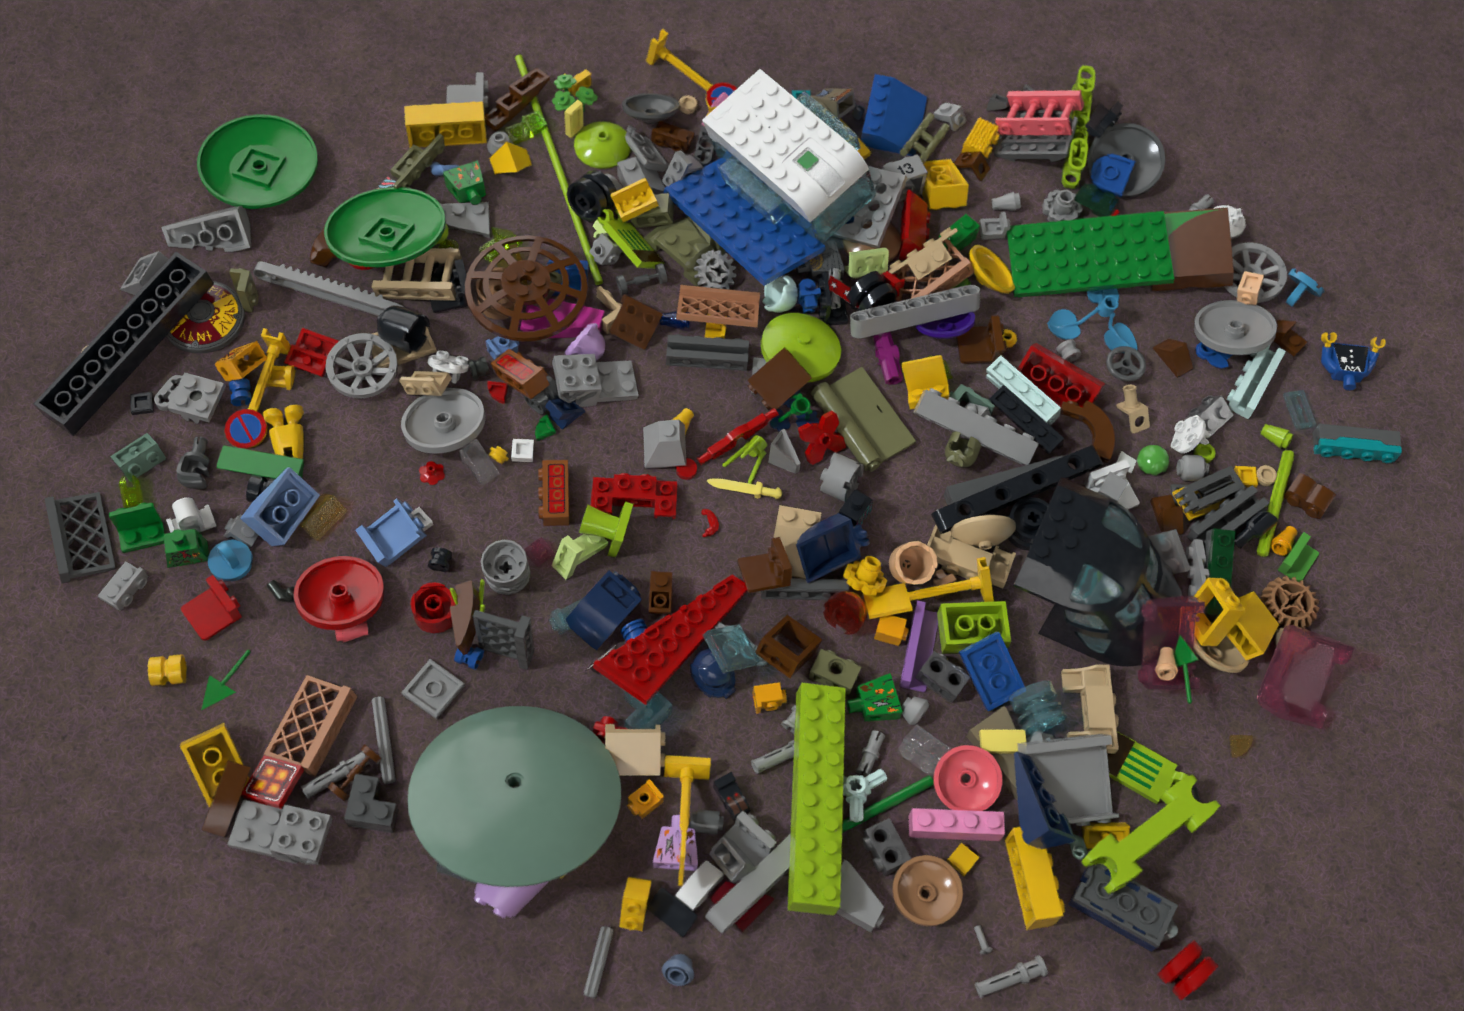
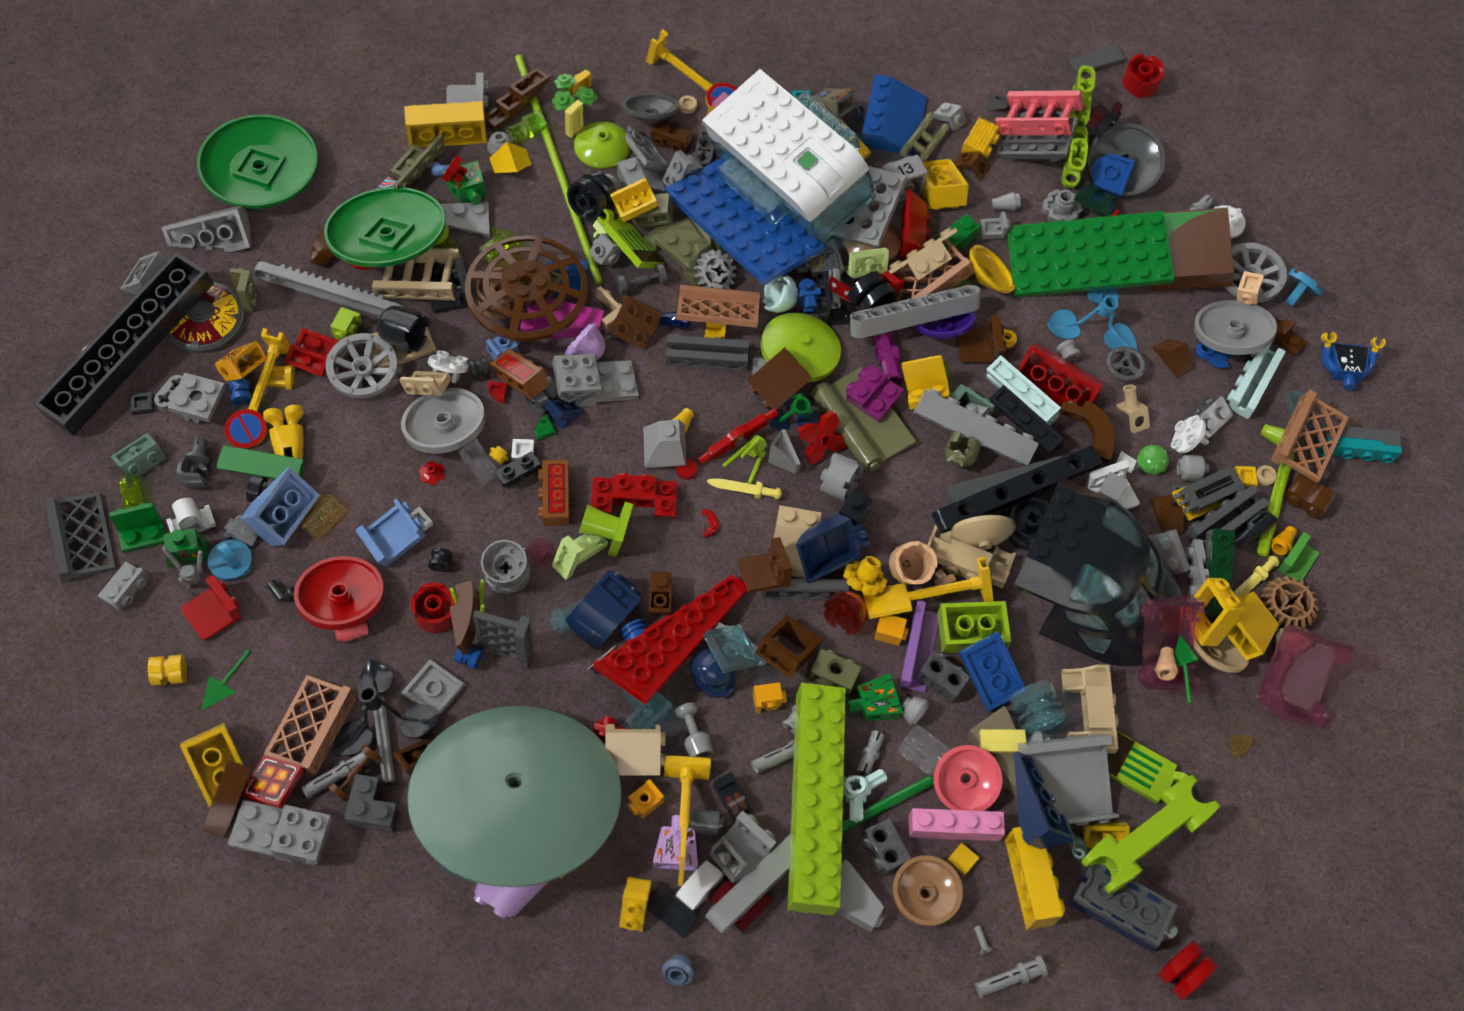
light grey axle [584,926,613,998] -> none
lime tile [1194,443,1216,463] -> none
none -> light grey plant [162,546,203,588]
none -> lime brick [330,307,362,341]
none -> black plant [332,658,438,756]
none -> reddish brown slope [393,739,431,777]
none -> red tile [441,155,468,183]
none -> black hinge [495,451,541,488]
none -> light grey piece [675,702,713,758]
none -> magenta plate [846,364,904,422]
none -> dark grey tile [1067,45,1125,77]
none -> red brick [1122,54,1164,98]
none -> light yellow sword [1234,556,1280,598]
none -> nougat fence [1271,389,1349,483]

